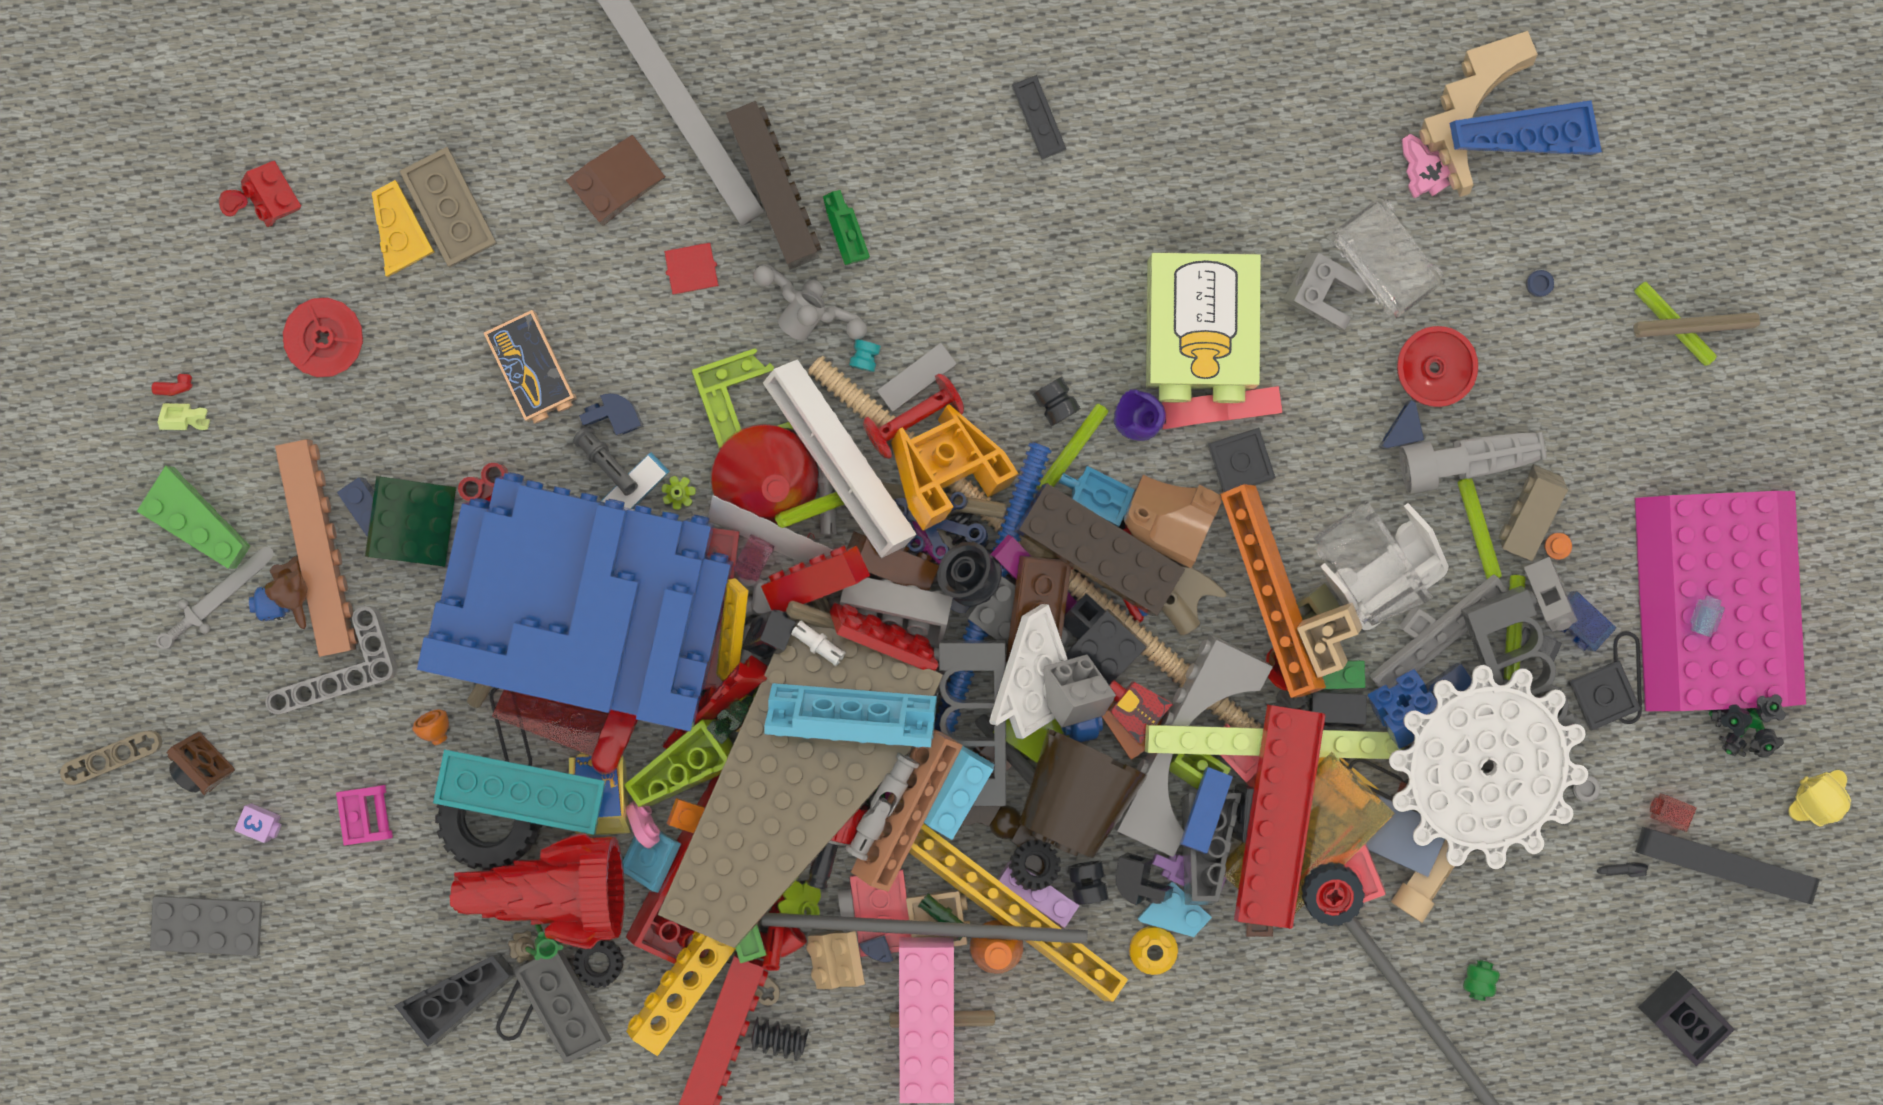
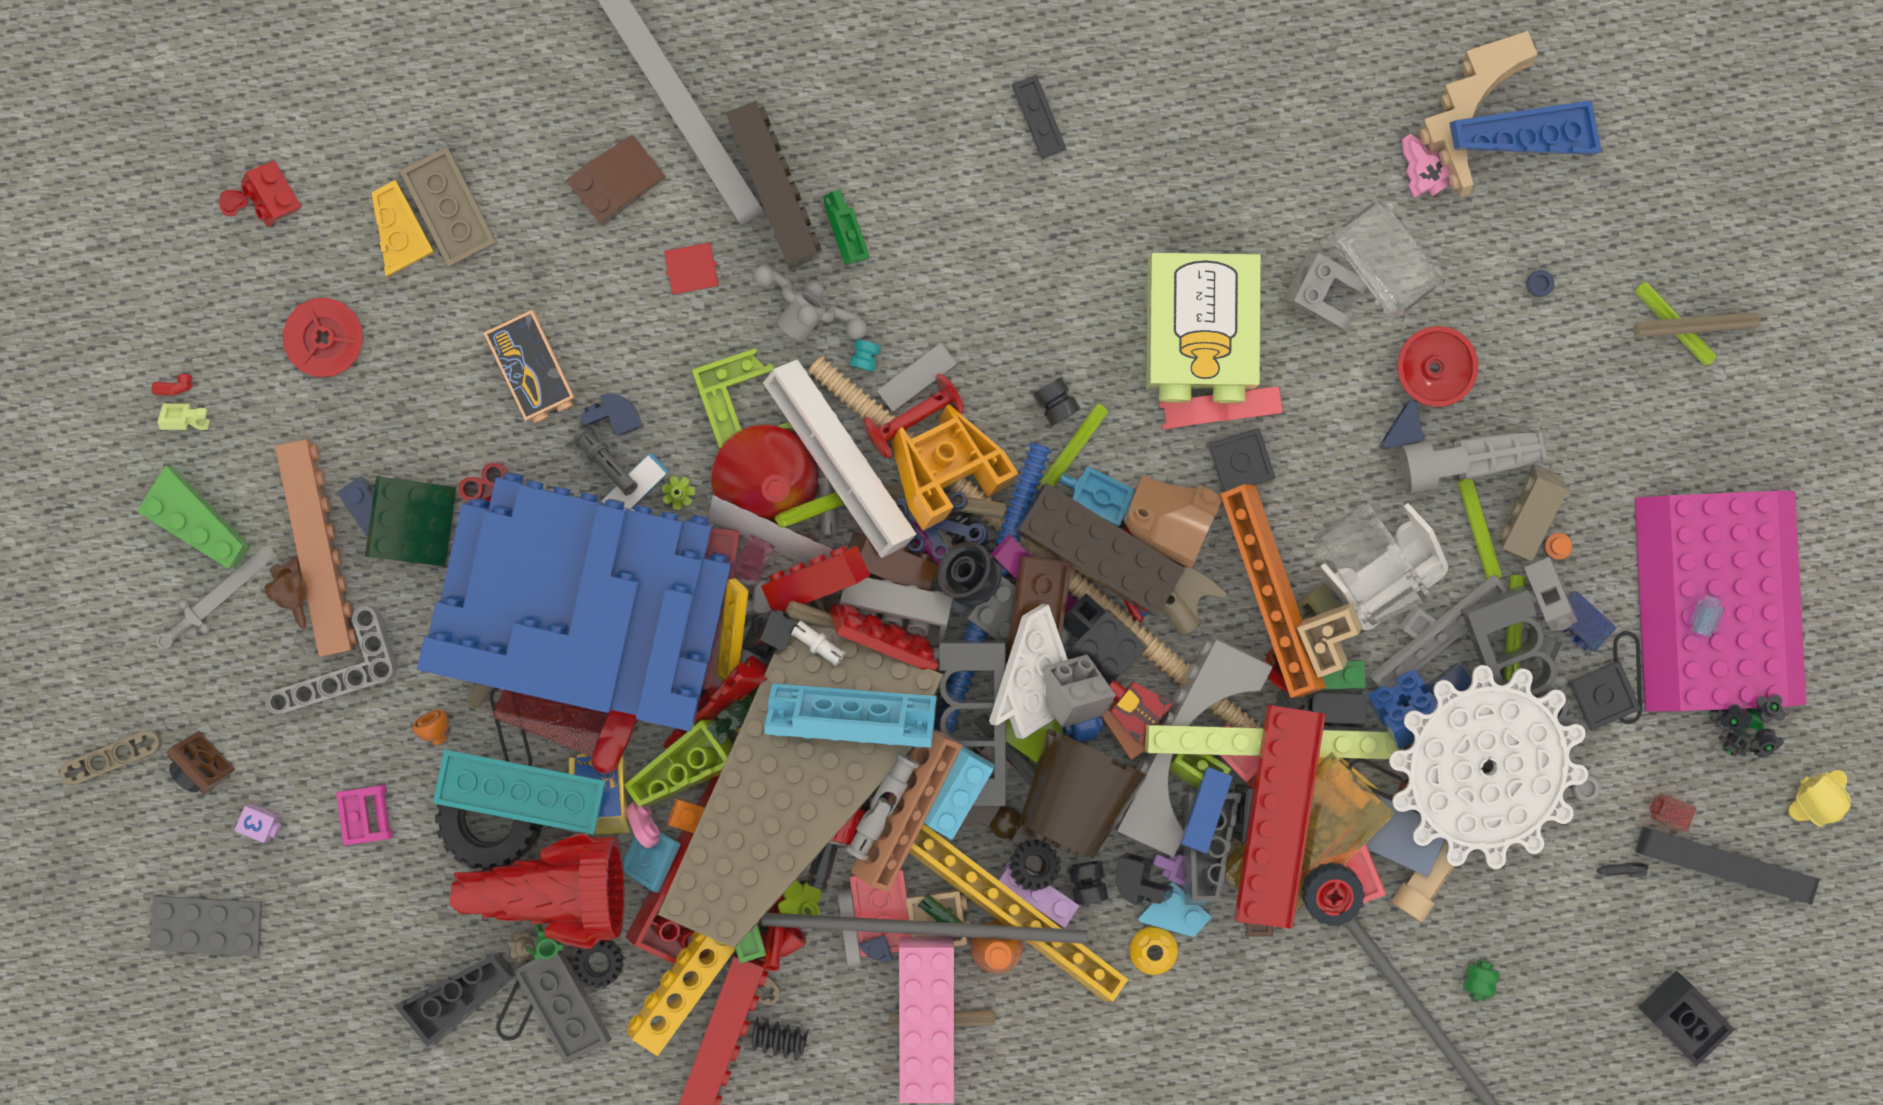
blue head [249,586,290,621] -> none
tan plate [806,931,865,989] -> none
dark purple piece [1113,389,1166,441] -> none

